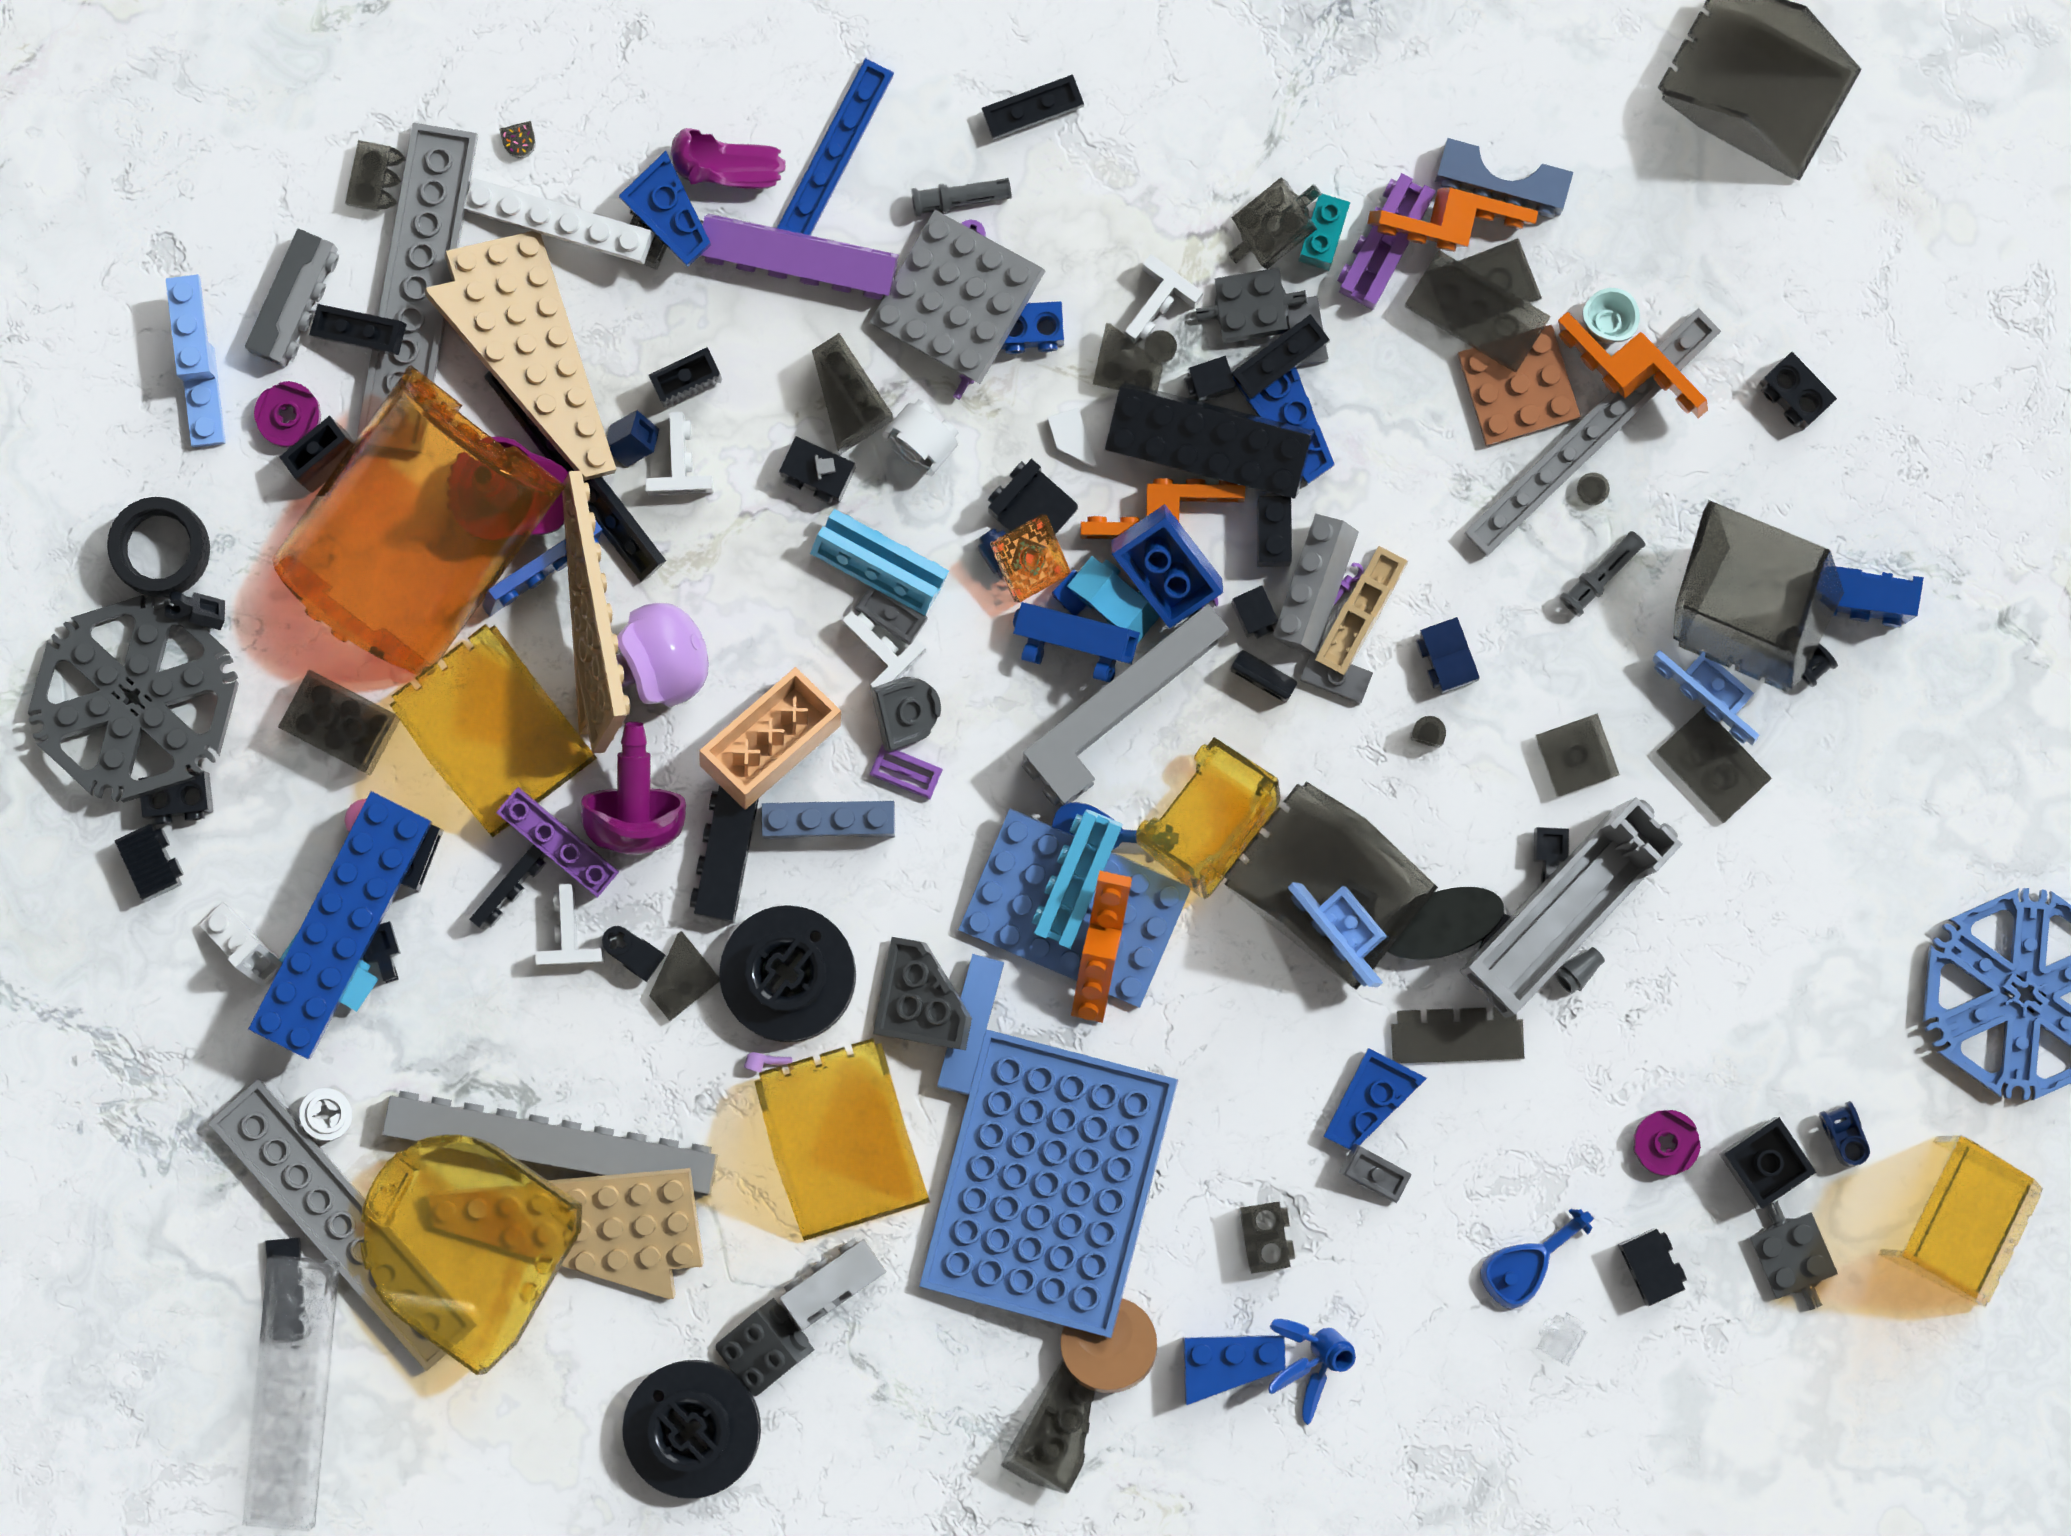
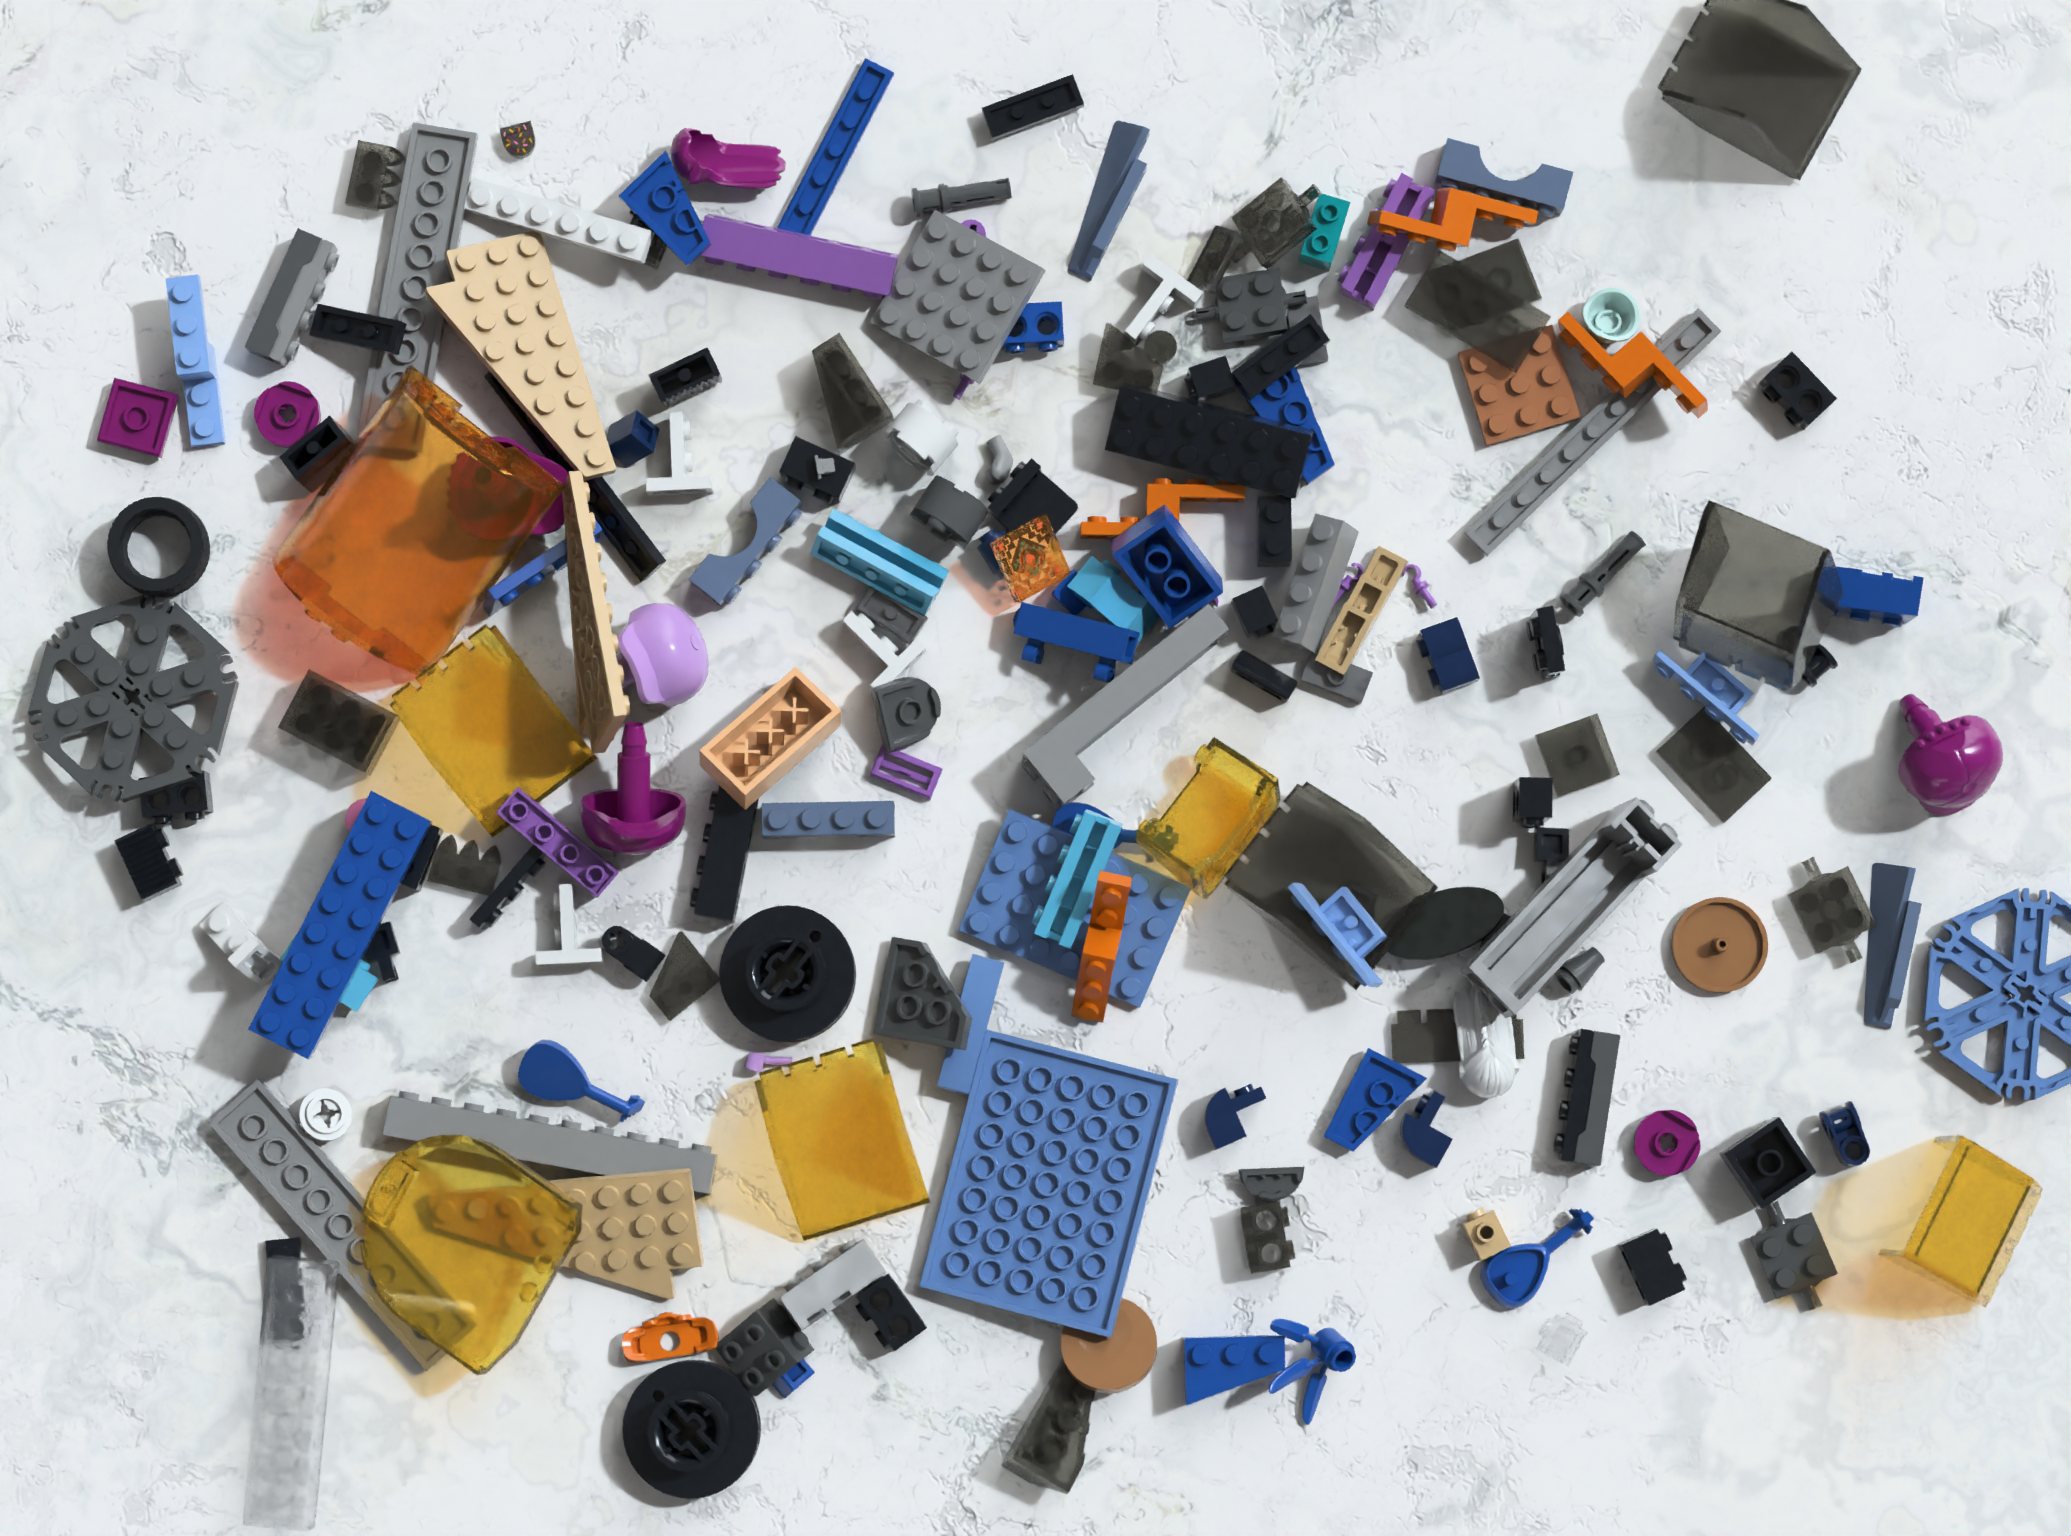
black plate [165,591,225,630] -> none
white tile [1047,408,1097,467] -> none
flat silver plate [1339,1143,1412,1203] -> none
clear smoke brick [1409,716,1446,748] -> none
clear smoke plate [1577,472,1610,505] -> none
none -> magenta plate [97,378,179,458]
none -> clear smoke plate [427,834,501,896]
none -> blue piece [518,1040,645,1122]
none -> orange piece [622,1312,719,1363]
none -> sand blue arch [689,477,803,607]
none -> blue slope [772,1359,815,1398]
none -> black brick [855,1273,927,1352]
none -> dark grey brick [910,475,988,549]
none -> light grey arm [985,435,1013,485]
none -> sand blue wedge [1068,121,1150,281]
none -> clear smoke plate [1187,225,1244,293]
none -> dark blue brick [1205,1083,1266,1150]
none -> dark grey plate [1238,1167,1305,1201]
none -> dark blue brick [1400,1091,1453,1168]
none -> medium lavender hand [1402,564,1437,609]
none -> white hair [1453,985,1519,1098]
none -> tan brick [1461,1207,1511,1261]
none -> black brick [1512,777,1553,828]
none -> black brick [1526,606,1565,680]
none -> piece [1553,1029,1620,1166]
none -> medium nougat piece [1671,897,1768,993]
none -> clear smoke plate [1787,857,1877,964]
none -> sand blue wedge [1864,863,1922,1029]
none -> magenta piece [1898,694,2003,816]

